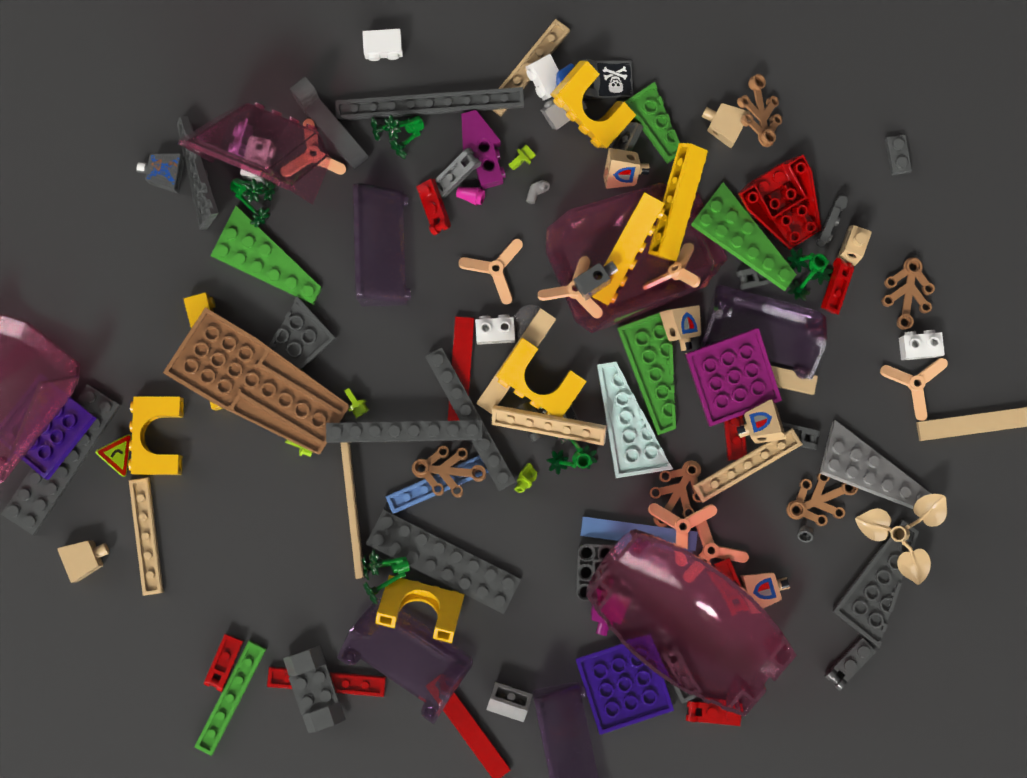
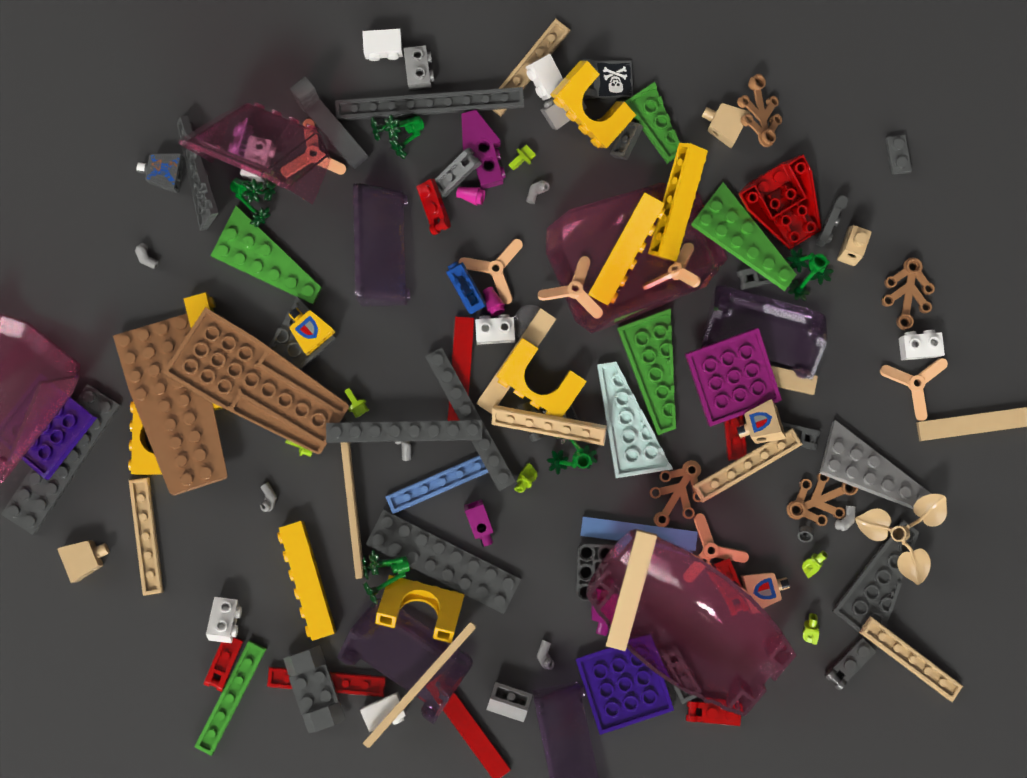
piece [96,434,131,477] -> none
medium nougat plant [412,446,486,498] -> none
blue arm [556,63,575,86] -> none
dark grey torso [573,261,618,301] -> none
tan torso [603,148,649,189] -> none
light nougat piece [648,503,717,565] -> none
tan torso [660,305,701,351] -> none
red plate [821,258,854,315] -> none
none -> medium nougat wing [113,314,228,495]
none -> light grey arm [135,243,159,269]
none -> white brick [206,597,242,643]
none -> light grey arm [260,482,277,512]
none -> yellow brick [277,521,337,641]
none -> yellow torso [289,308,335,356]
none -> white brick [360,692,407,732]
none -> tan tile [363,621,476,748]
none -> light grey arm [395,442,412,461]
none -> light grey brick [404,45,434,90]
none -> blue piece [446,261,487,314]
none -> magenta torso [464,499,493,547]
none -> dark pink cone [483,287,505,316]
none -> light grey arm [537,640,555,670]
none -> tan tile [606,529,657,651]
none -> lime piece [802,550,828,578]
none -> lime piece [802,613,819,645]
none -> light grey arm [835,506,856,531]
none -> tan tile [859,617,963,702]

